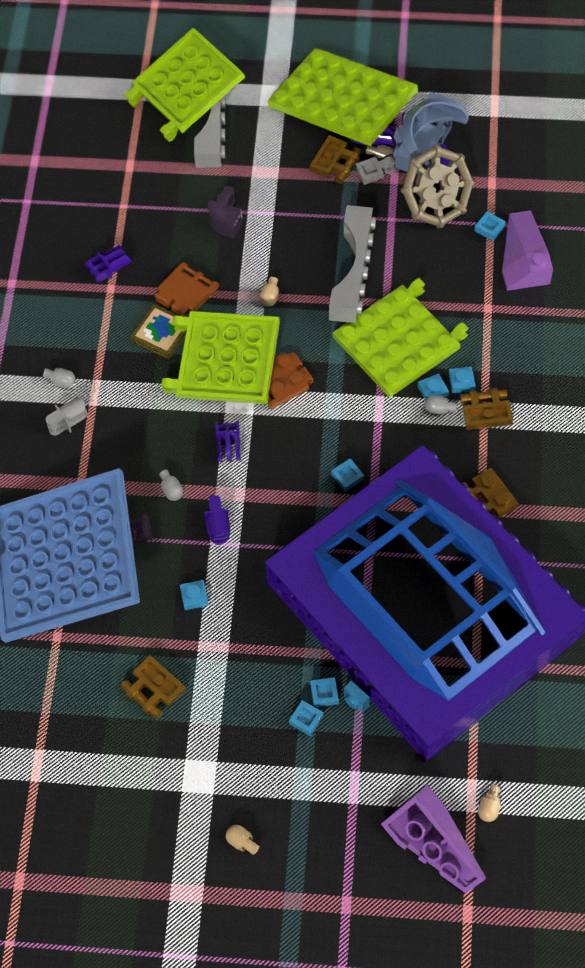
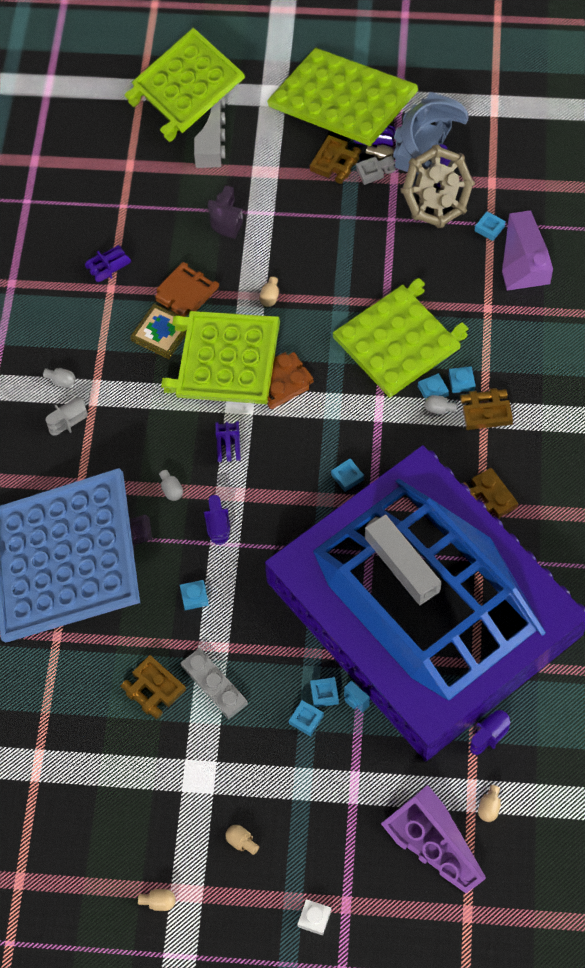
light grey arch [329,205,376,323] -> none
none -> tan cylinder [138,889,176,911]
none -> light grey plate [181,648,248,720]
none -> white plate [298,899,332,935]
none -> light grey brick [365,514,441,606]
none -> dark purple arm [470,710,510,755]

